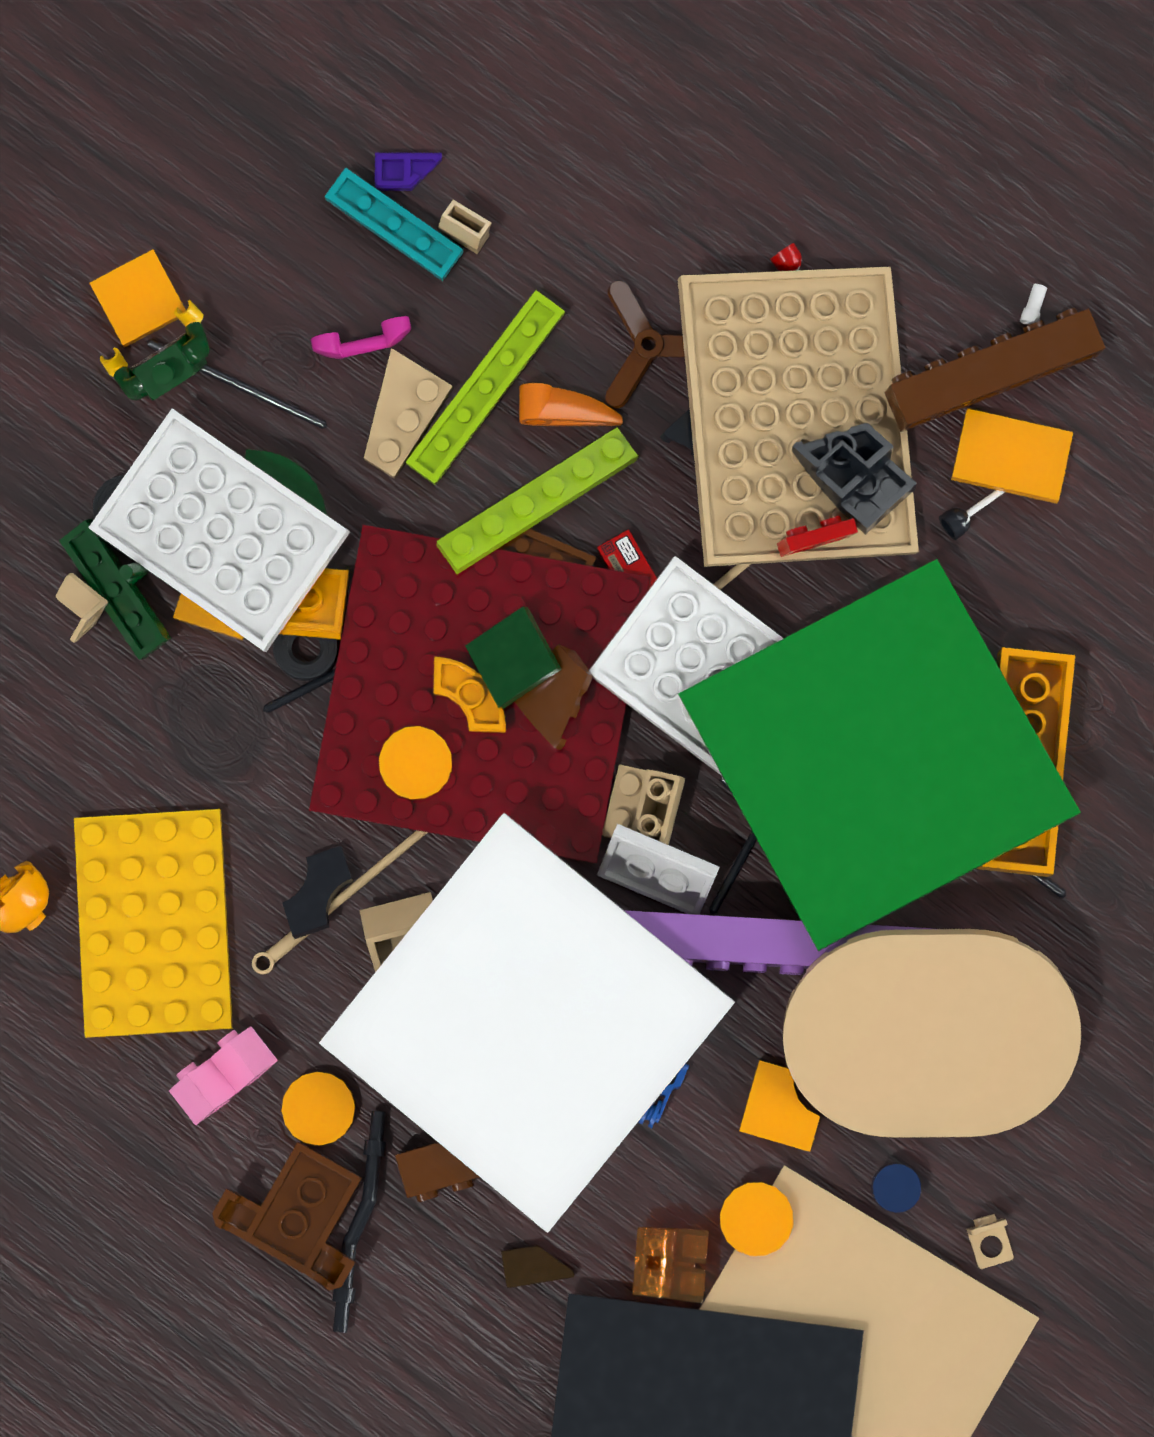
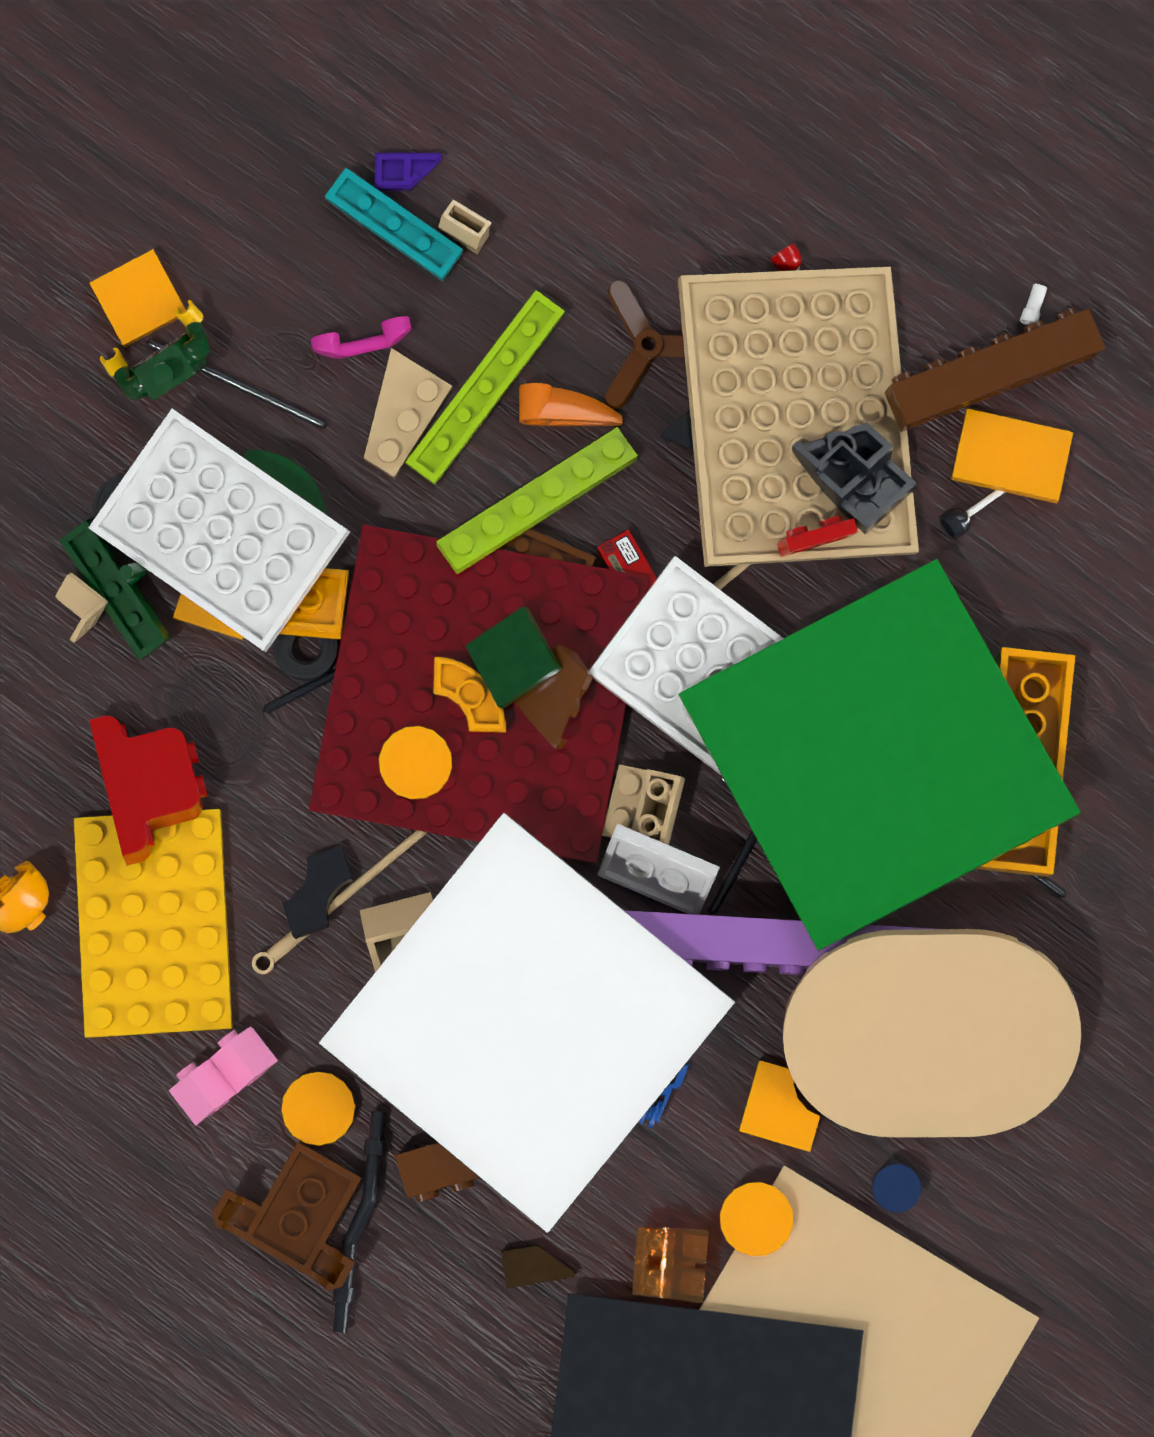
tan bracket [966,1214,1014,1269] -> none
none -> red brick [89,716,208,866]

